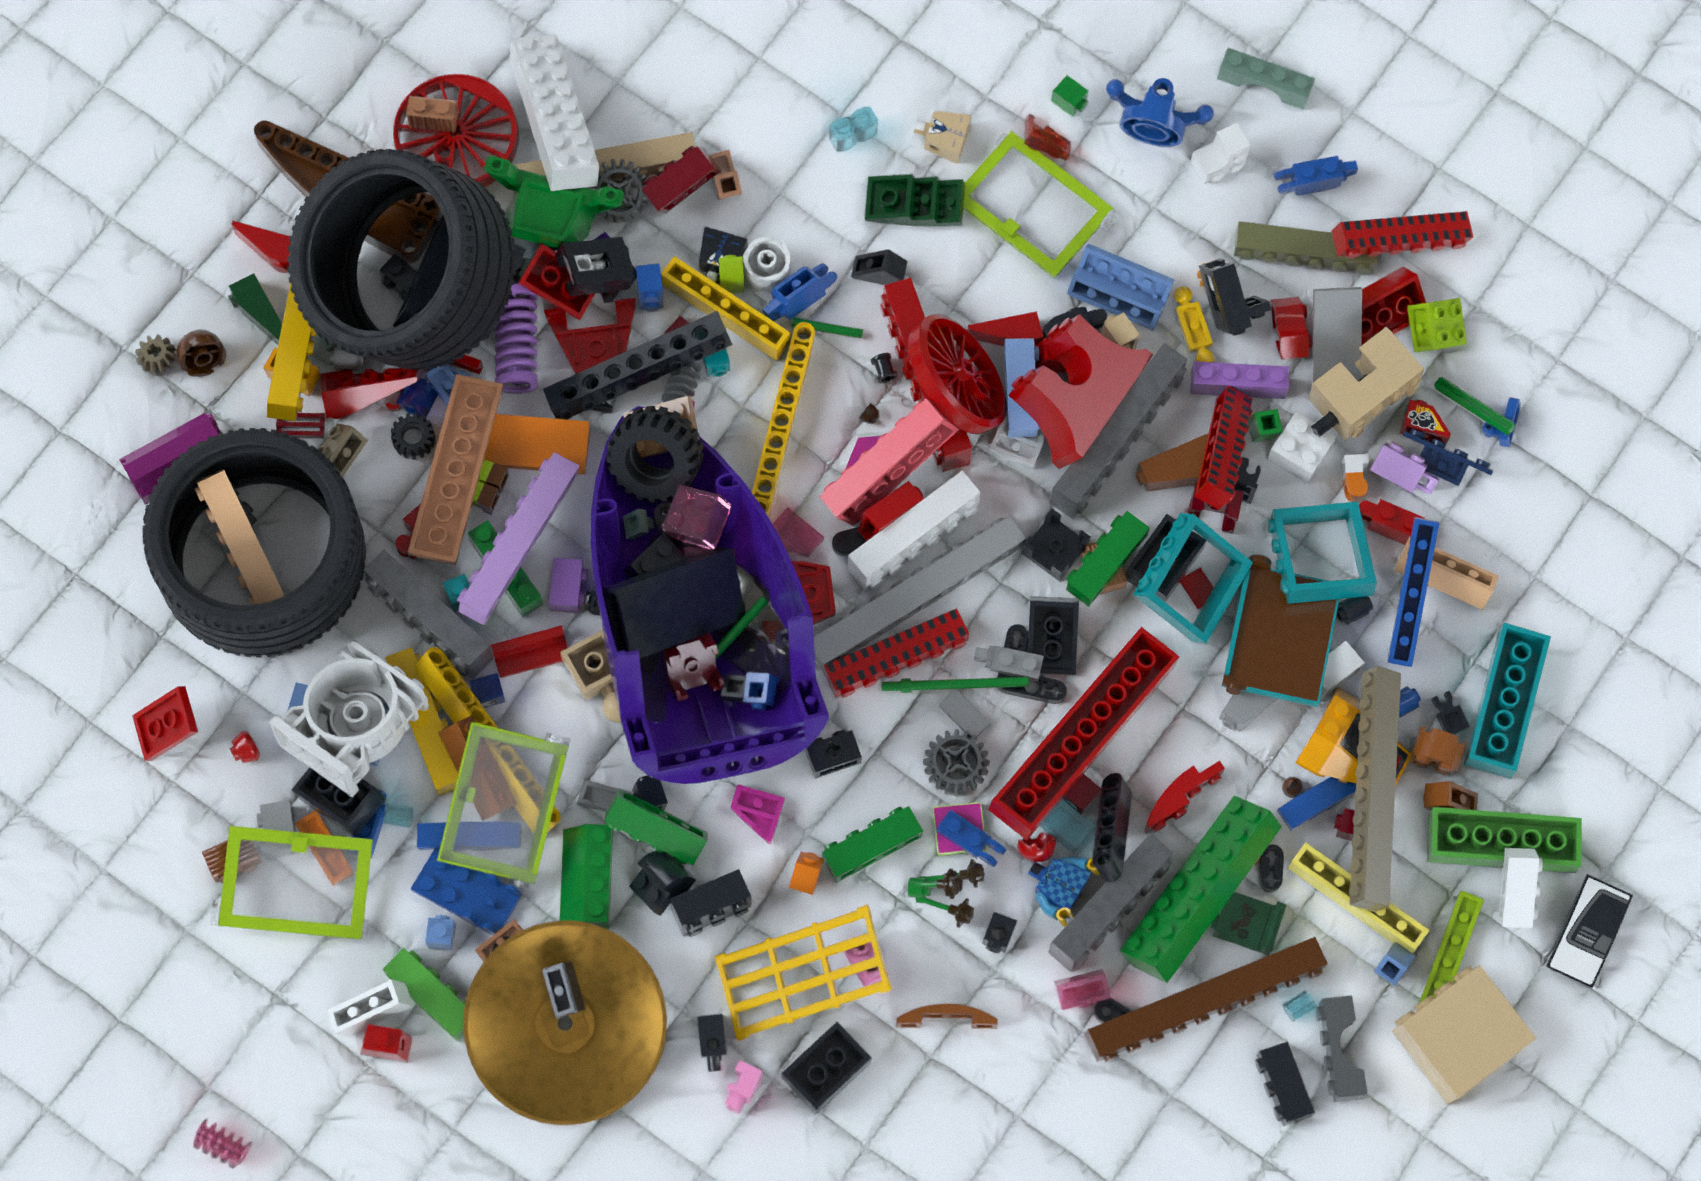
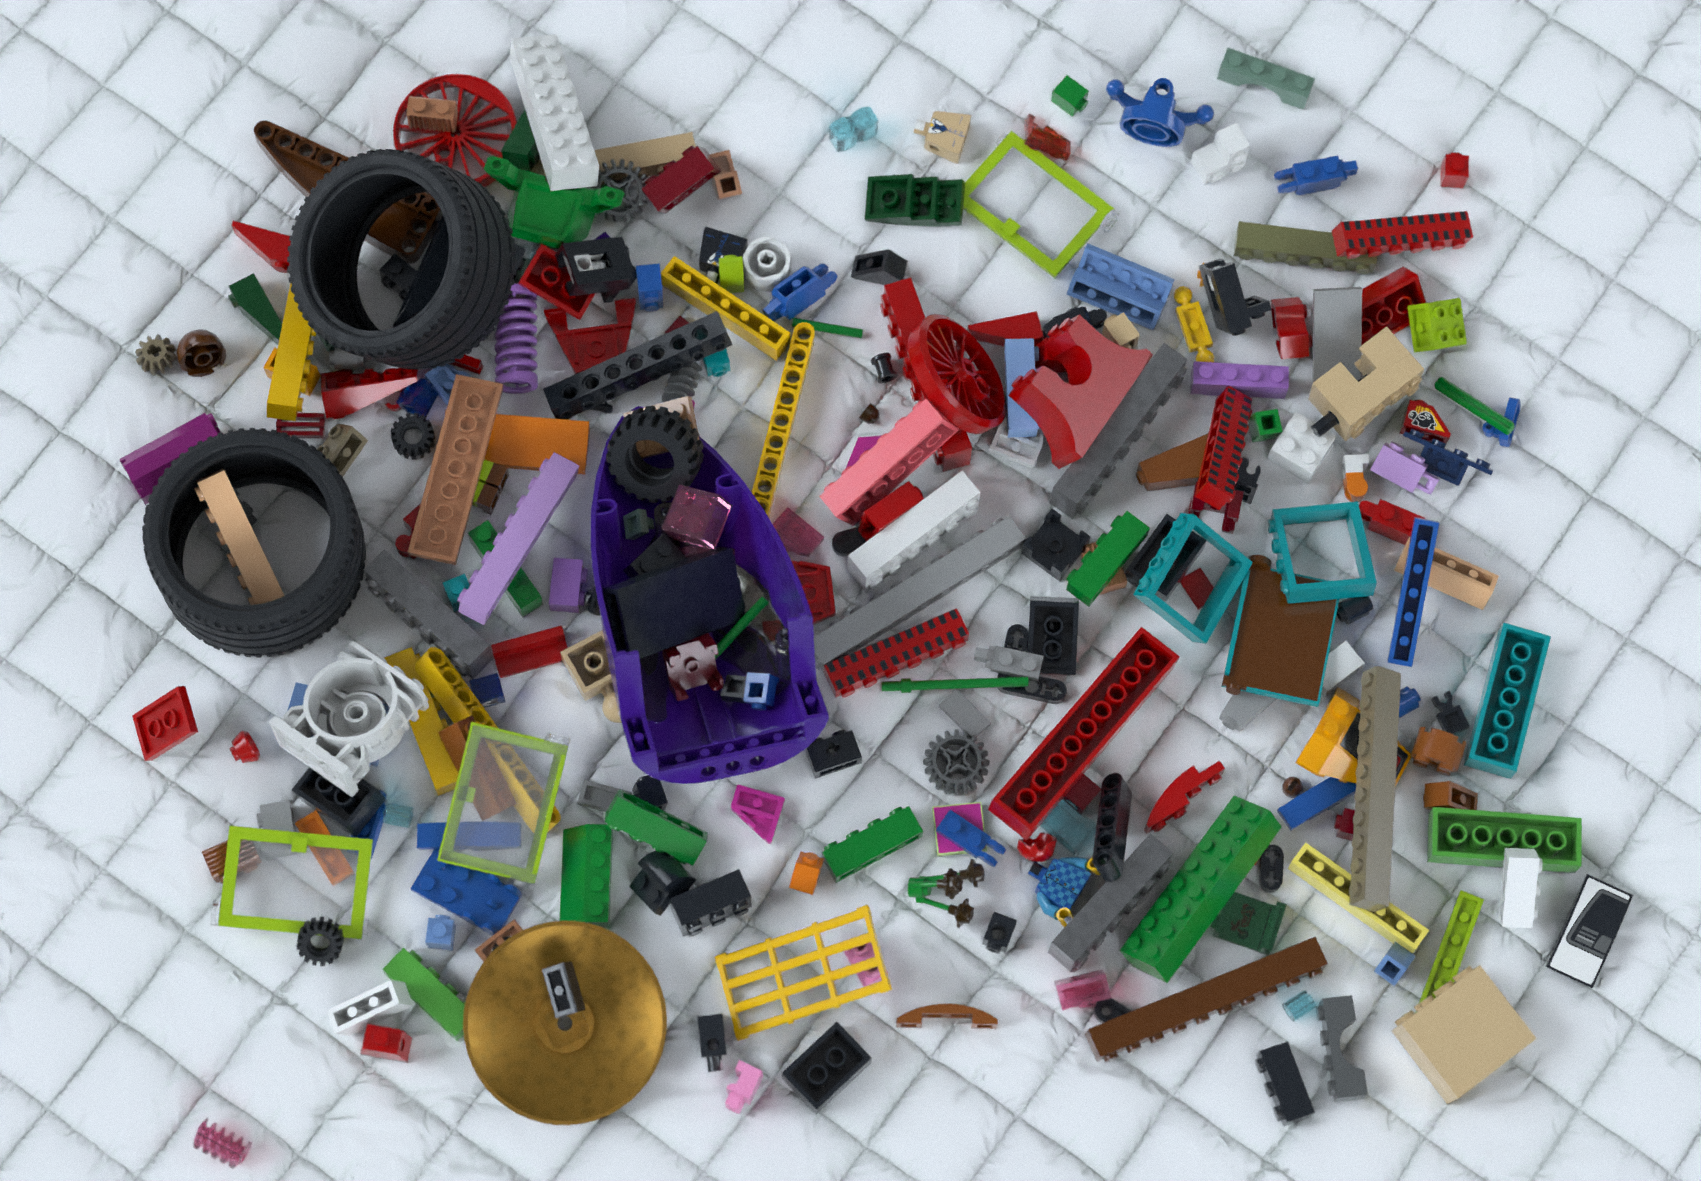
none -> black tyre [296,917,344,966]
none -> dark green brick [501,110,540,172]
none -> red brick [1440,152,1469,188]

